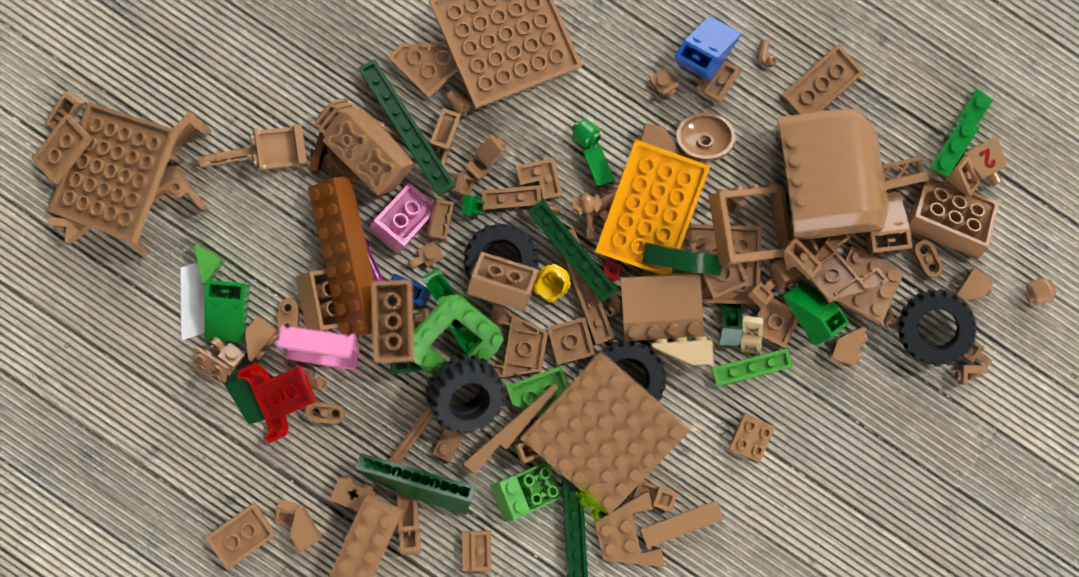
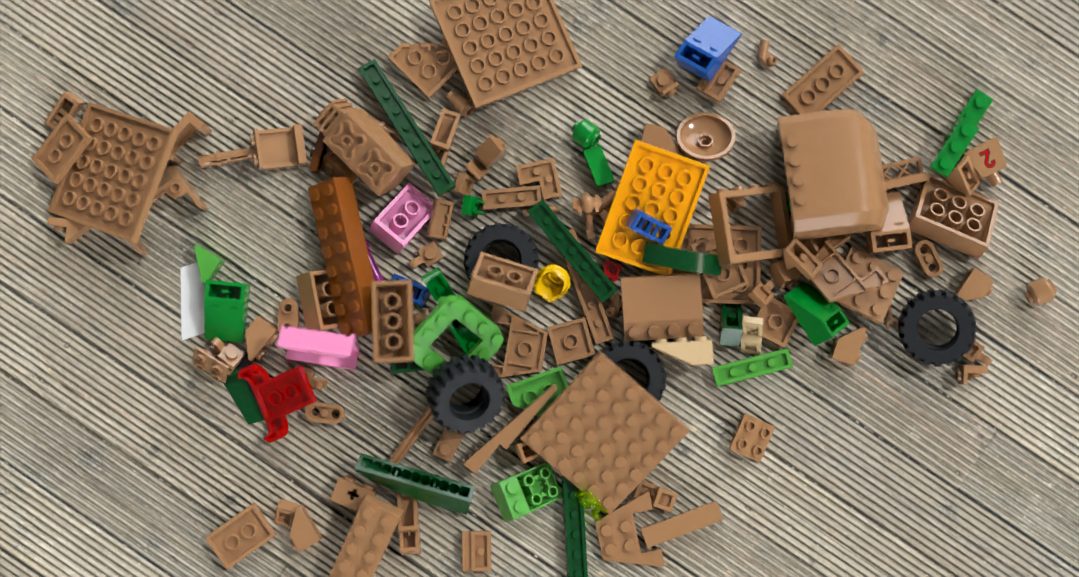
none -> blue slope [626,208,672,245]

